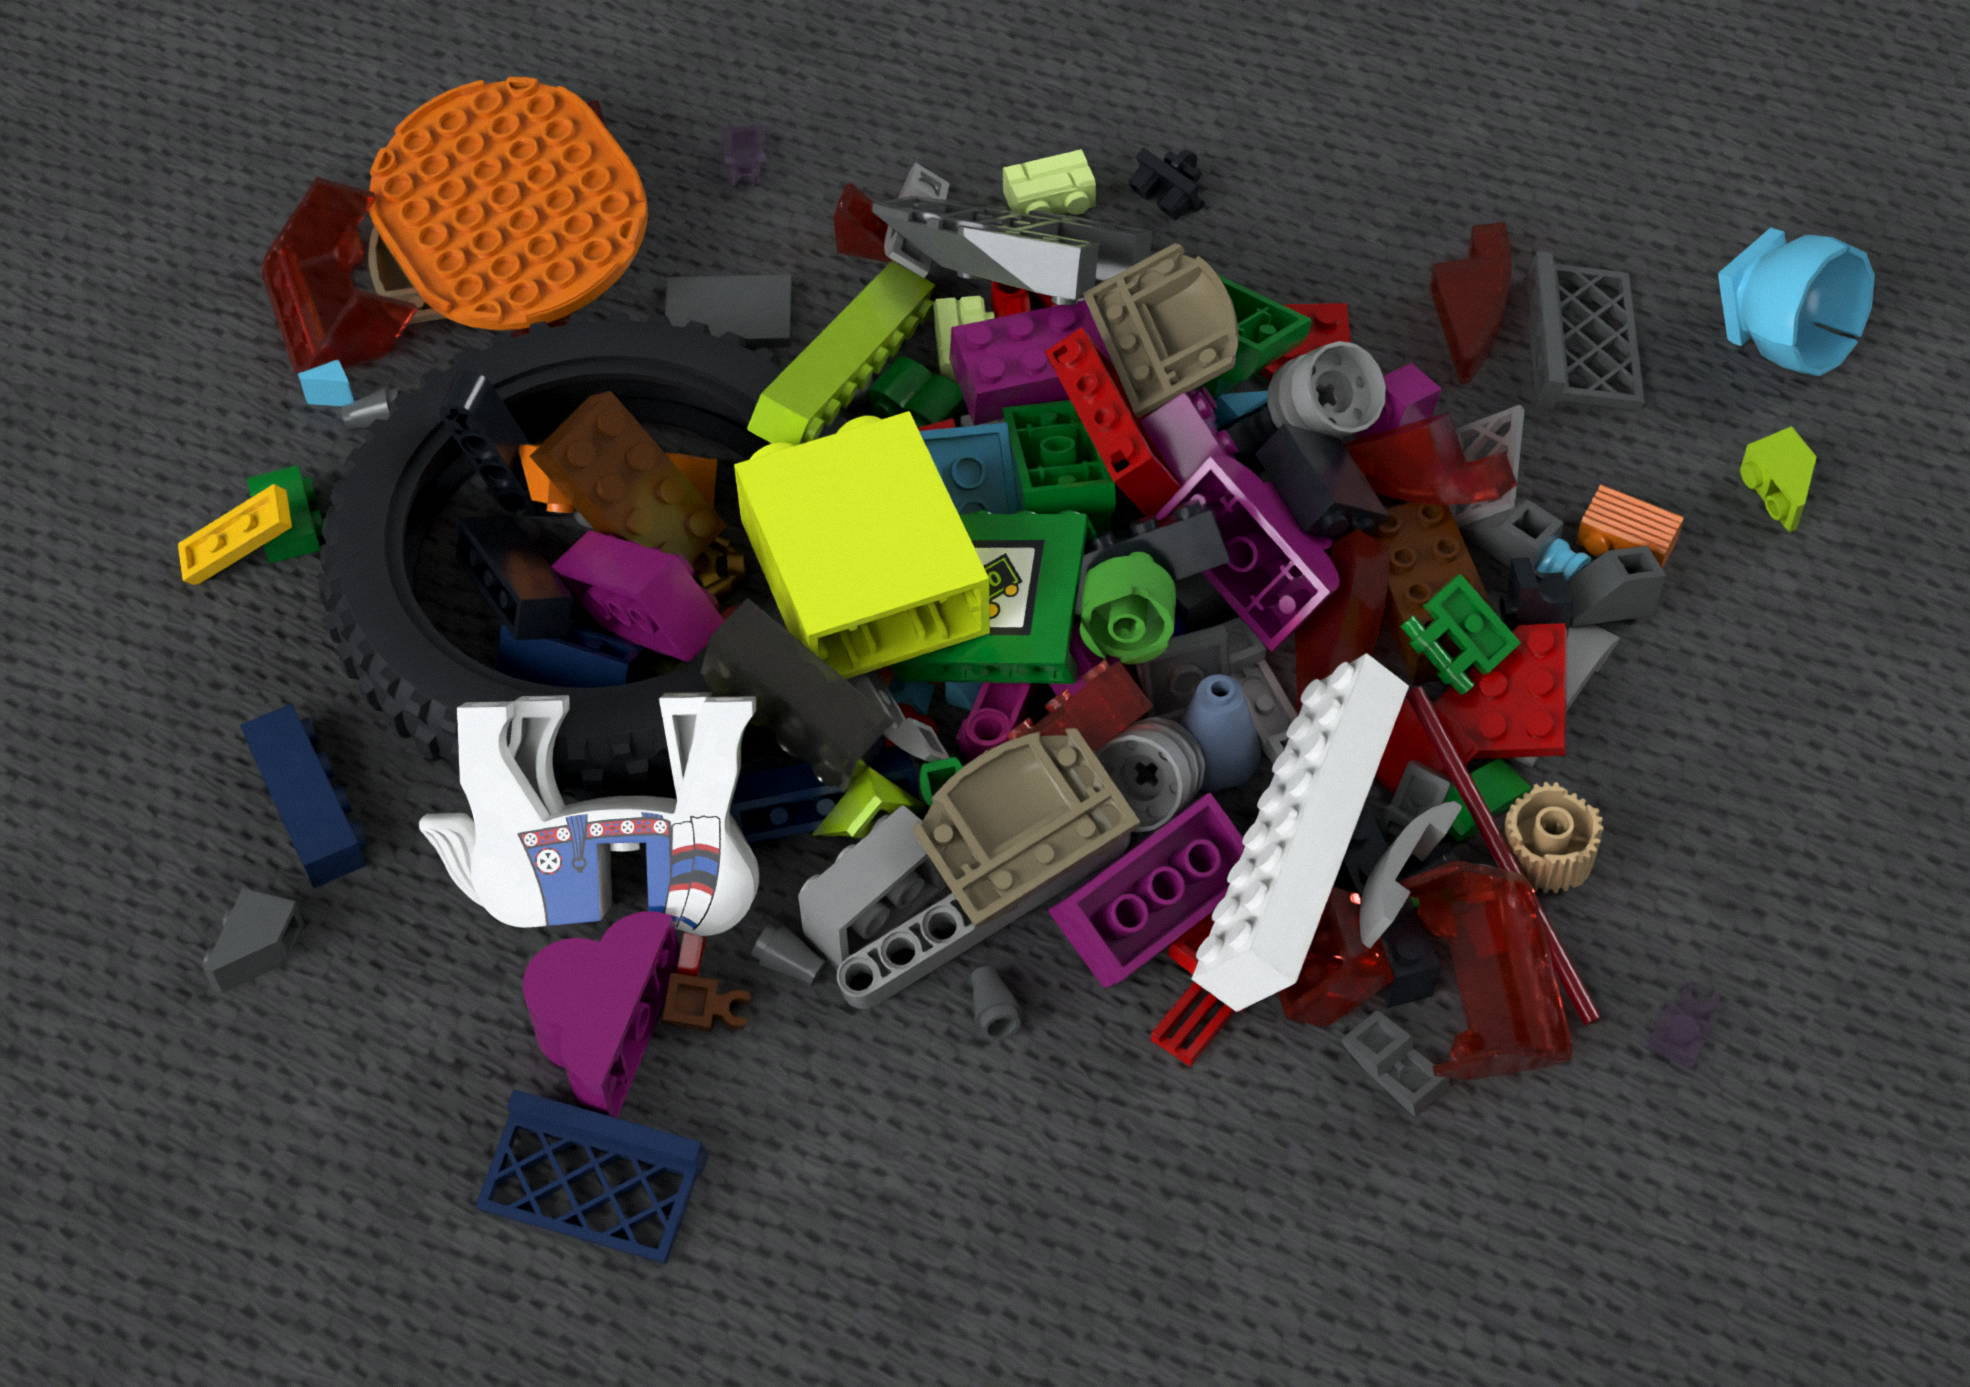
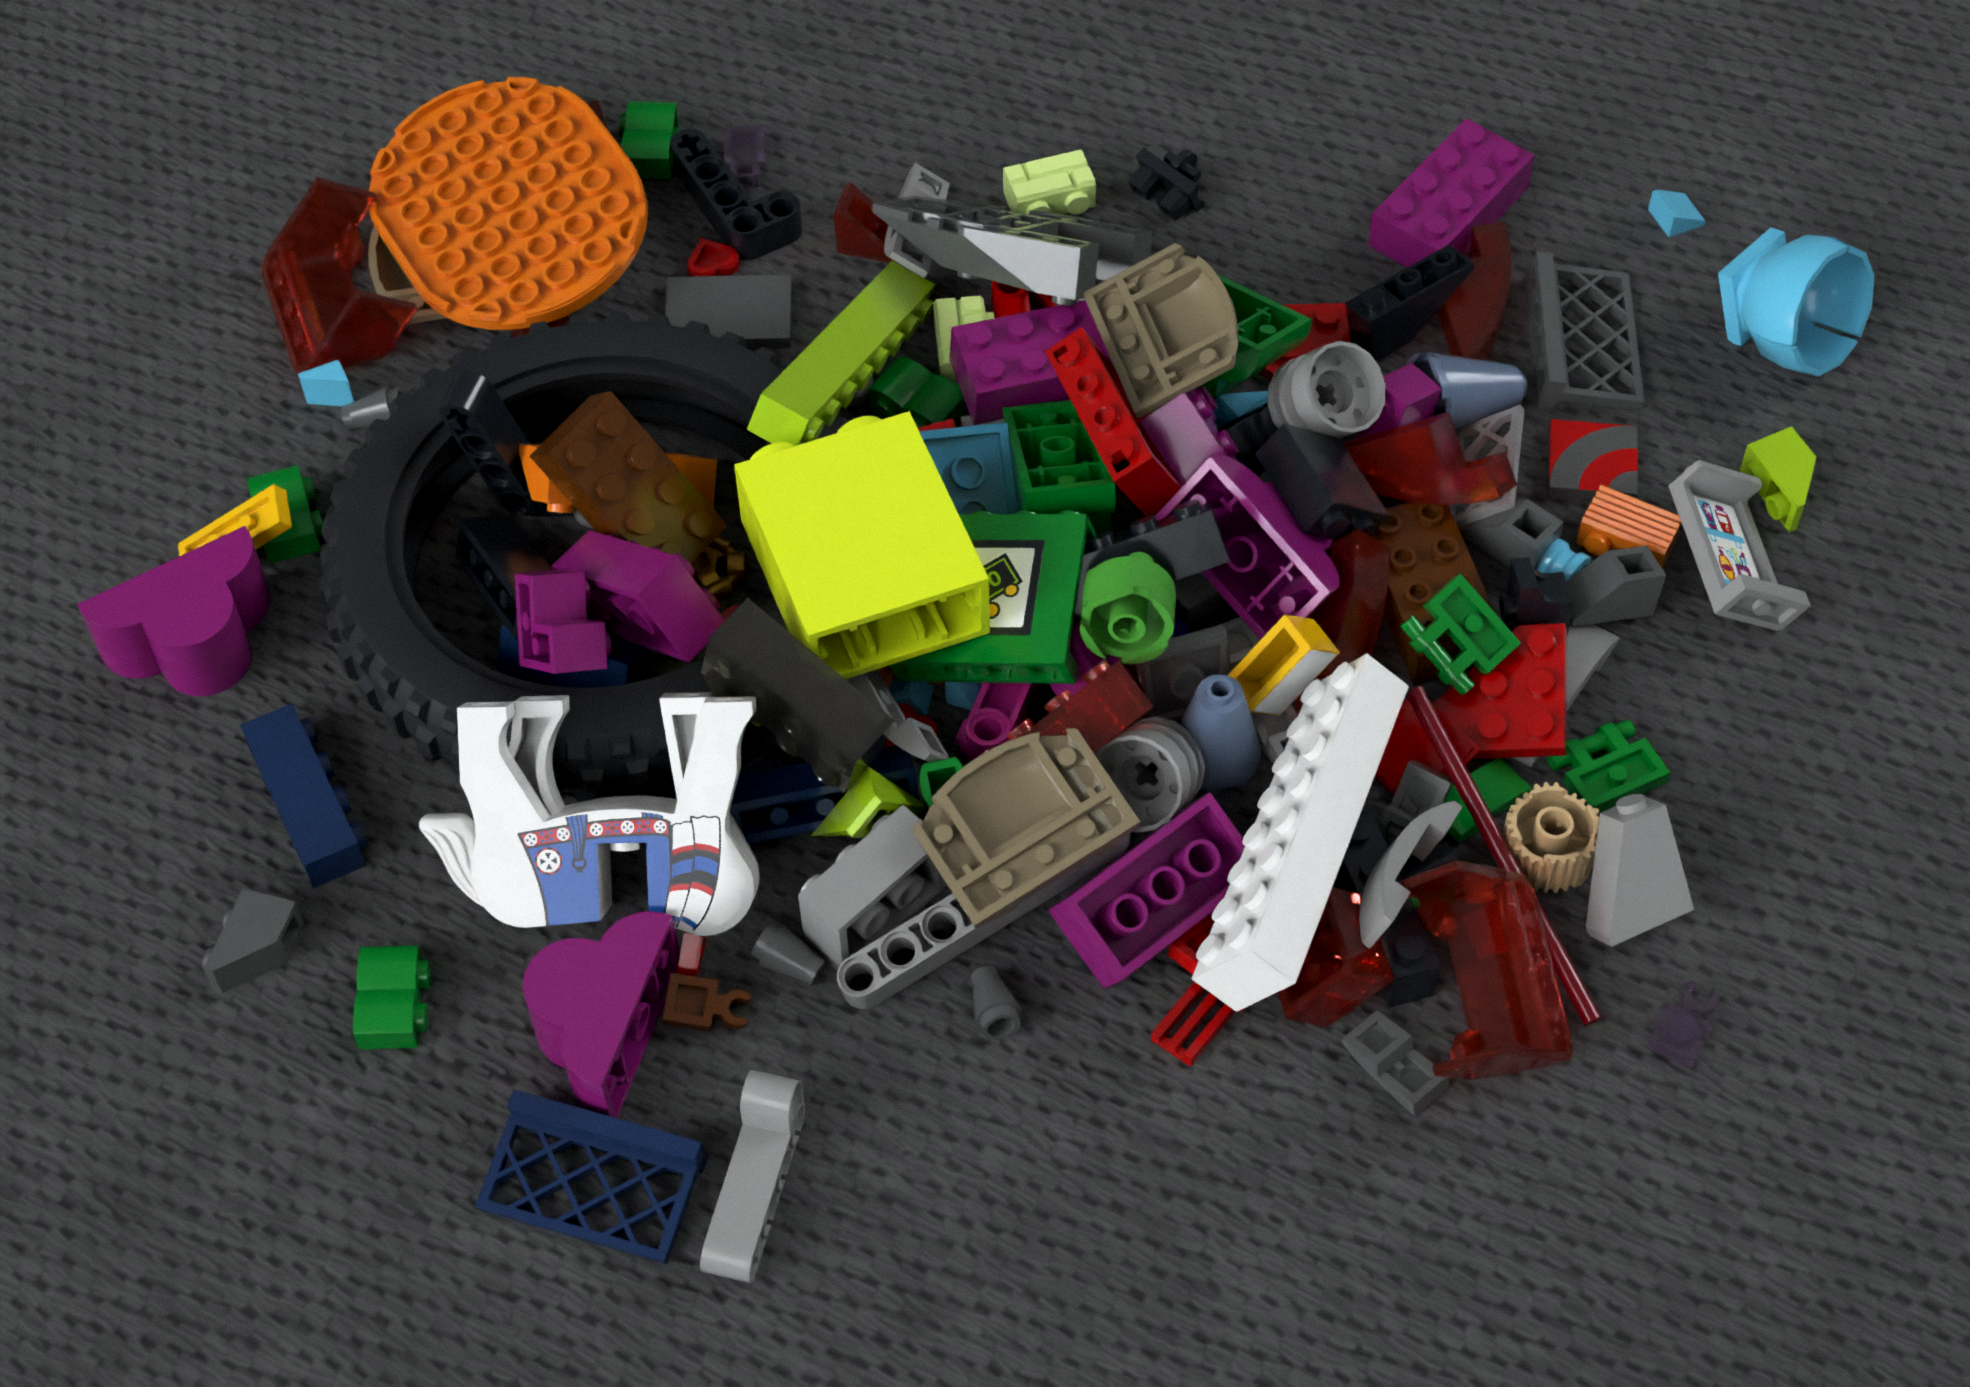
none -> magenta brick [77,526,271,696]
none -> green brick [353,945,431,1050]
none -> magenta brick [515,569,611,674]
none -> green brick [617,101,680,179]
none -> black beam [671,129,802,260]
none -> red tile [686,238,740,277]
none -> light grey beam [700,1069,805,1283]
none -> yellow brick [1227,614,1340,716]
none -> black slope [1345,244,1475,361]
none -> magenta brick [1368,118,1535,268]
none -> sand blue cone [1406,352,1527,434]
none -> green plate [1546,719,1671,813]
none -> tile [1547,419,1638,500]
none -> light grey slope [1586,794,1694,947]
none -> medium azure slope [1648,190,1706,237]
none -> light grey panel [1668,460,1811,631]

